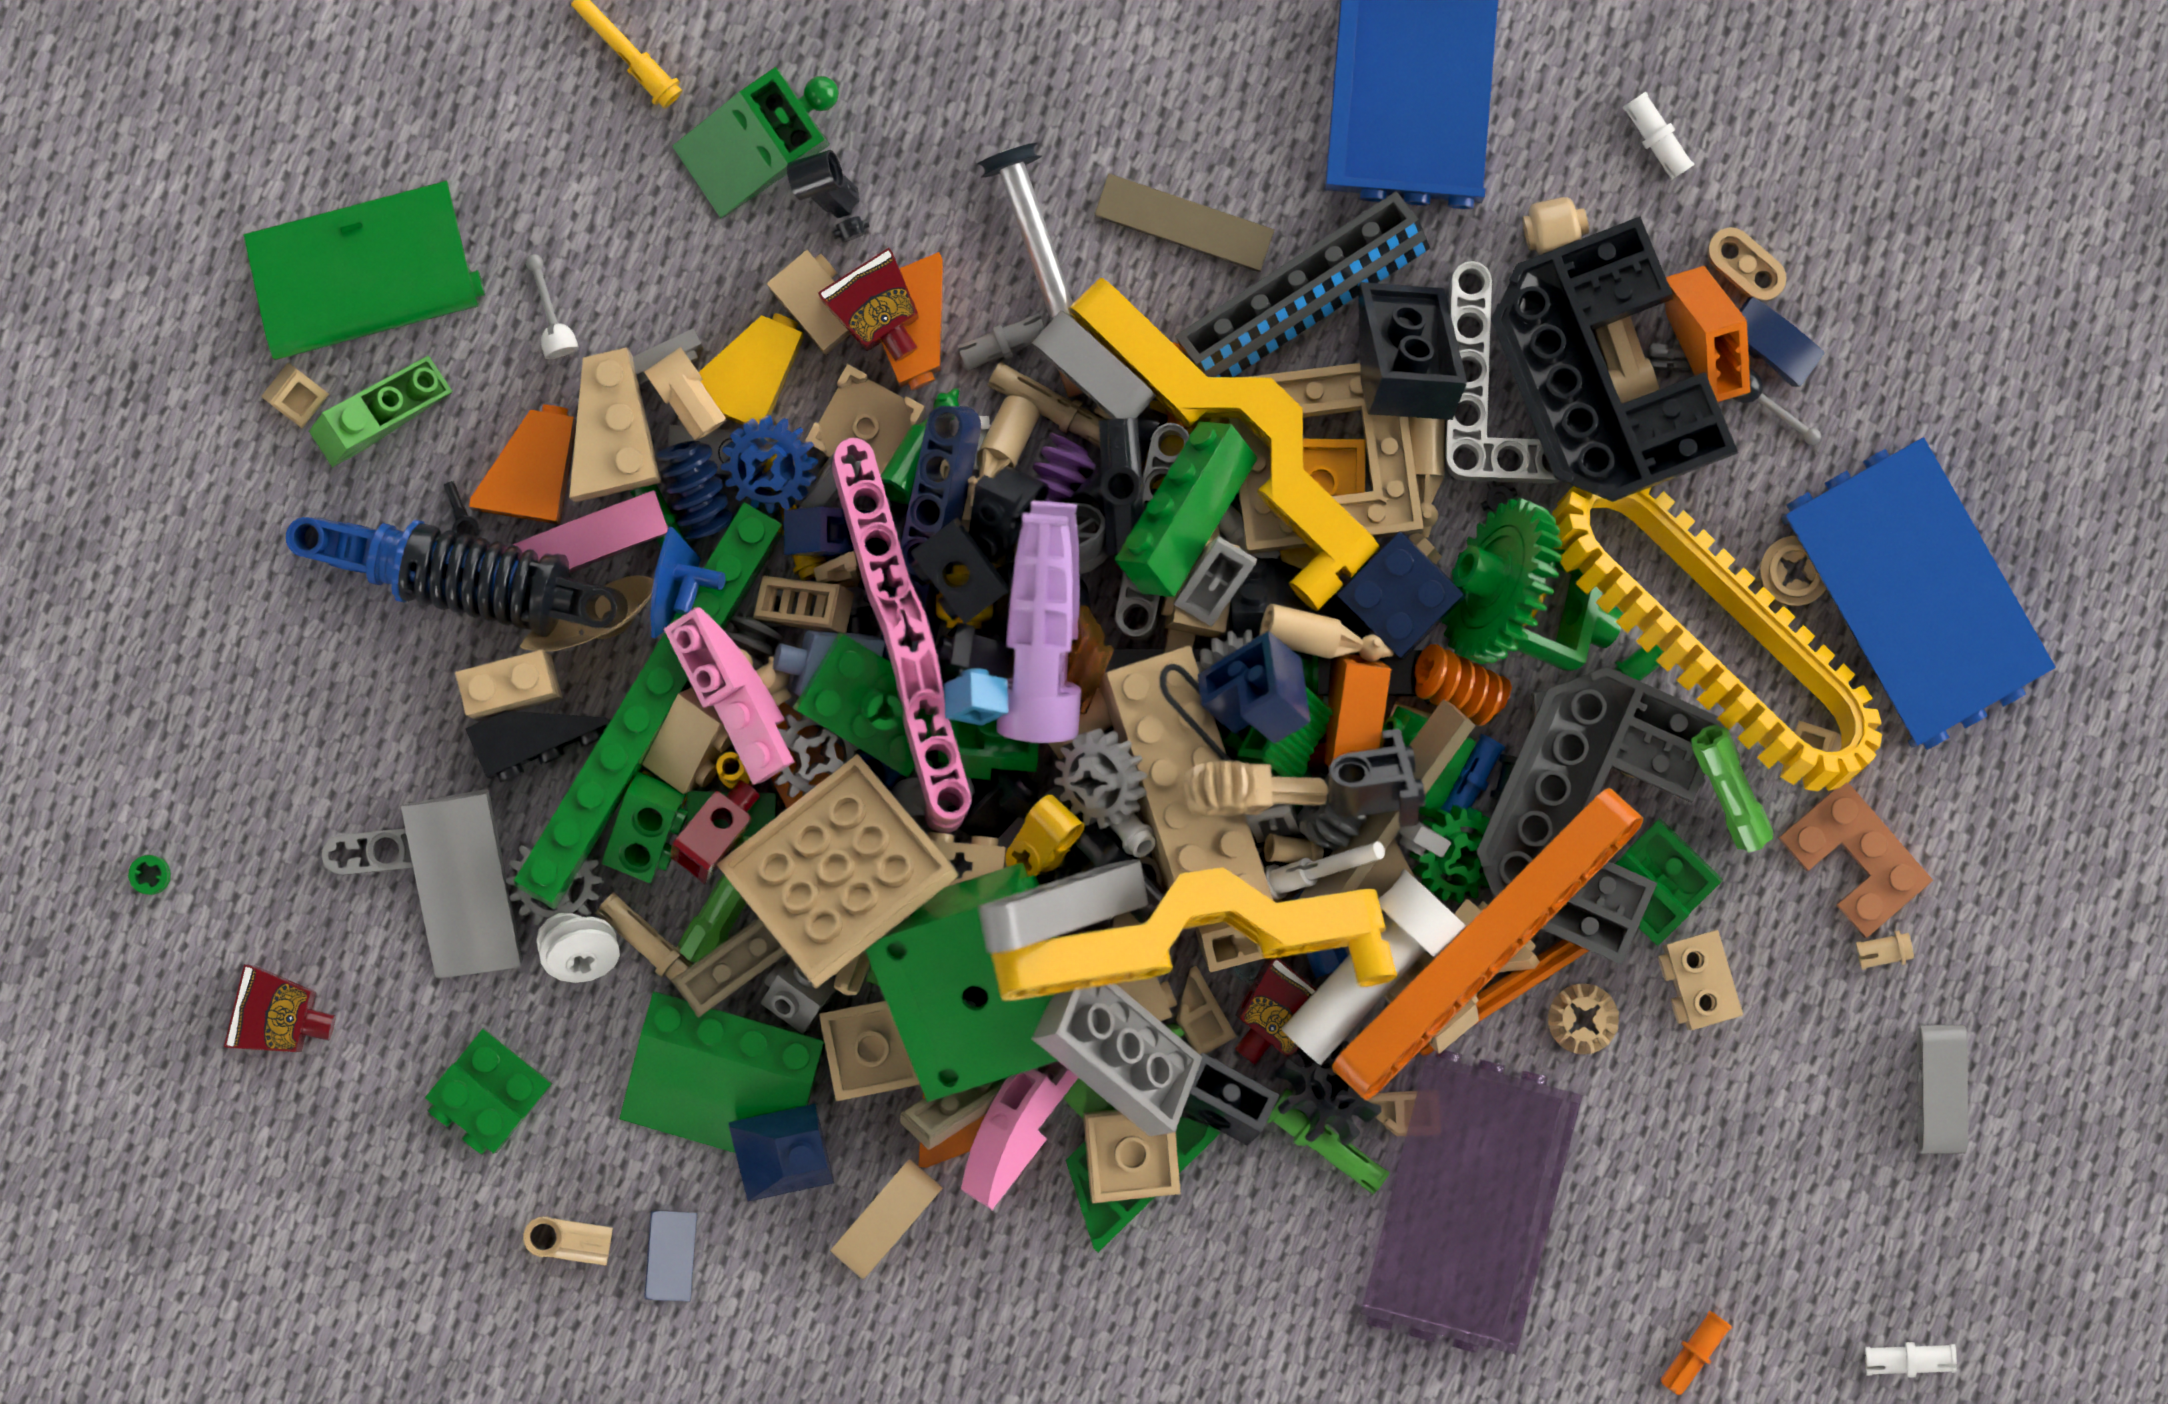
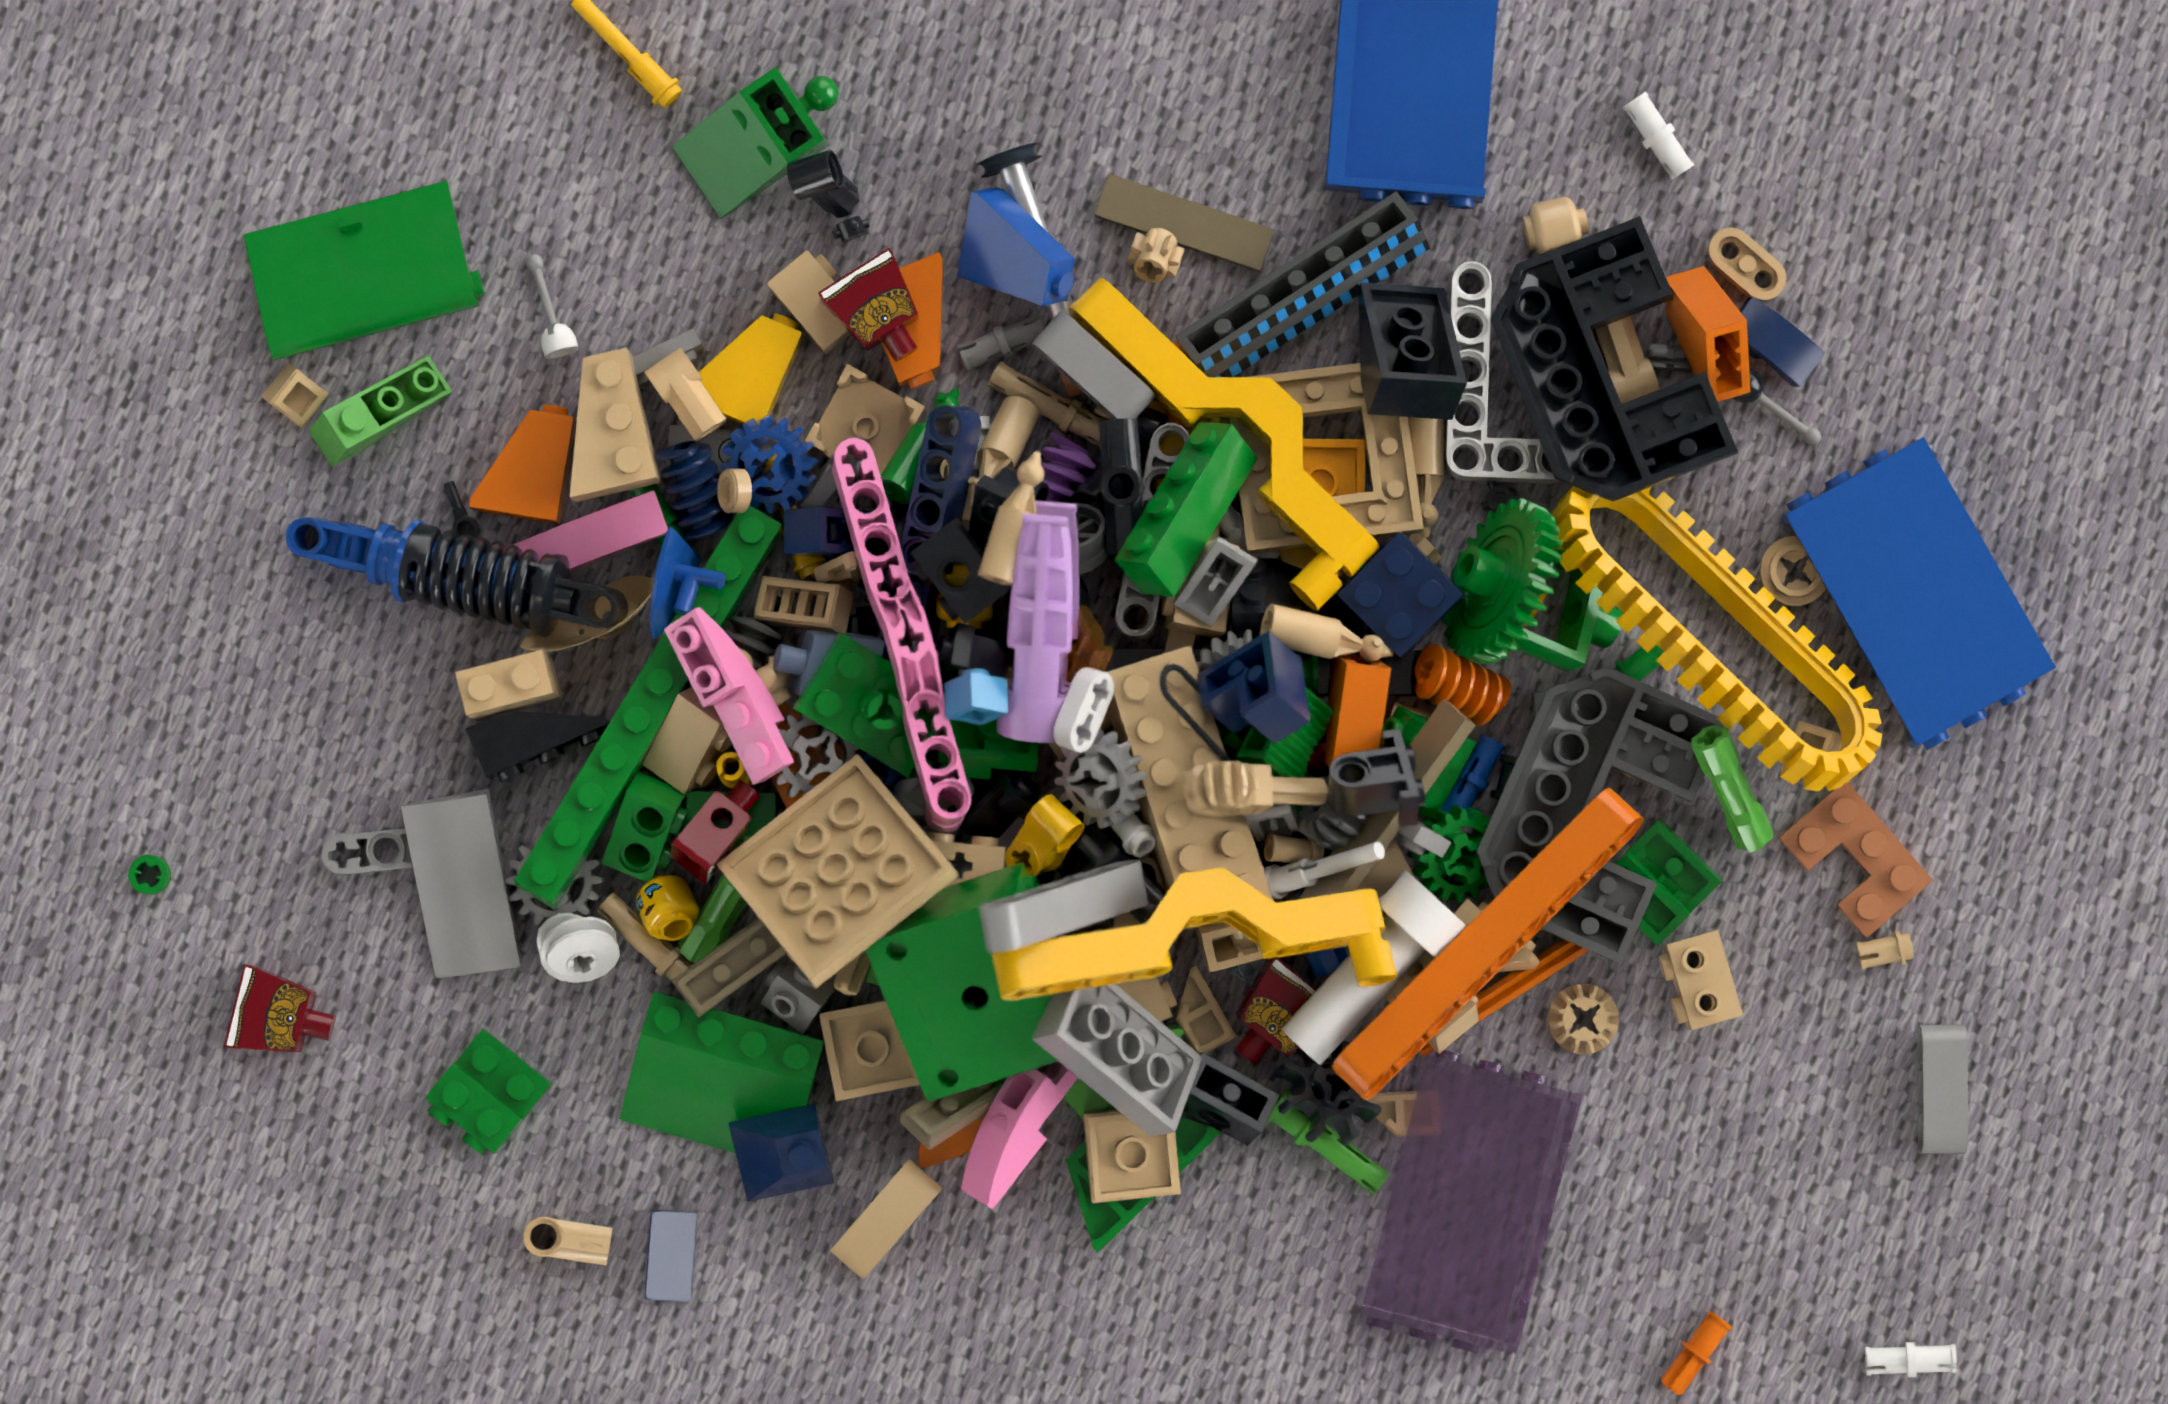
none -> yellow head [636,875,699,941]
none -> tan tile [717,468,752,513]
none -> blue slope [957,187,1075,306]
none -> tan wheel [978,451,1044,587]
none -> white beam [1054,667,1114,753]
none -> tan gear [1127,228,1184,282]

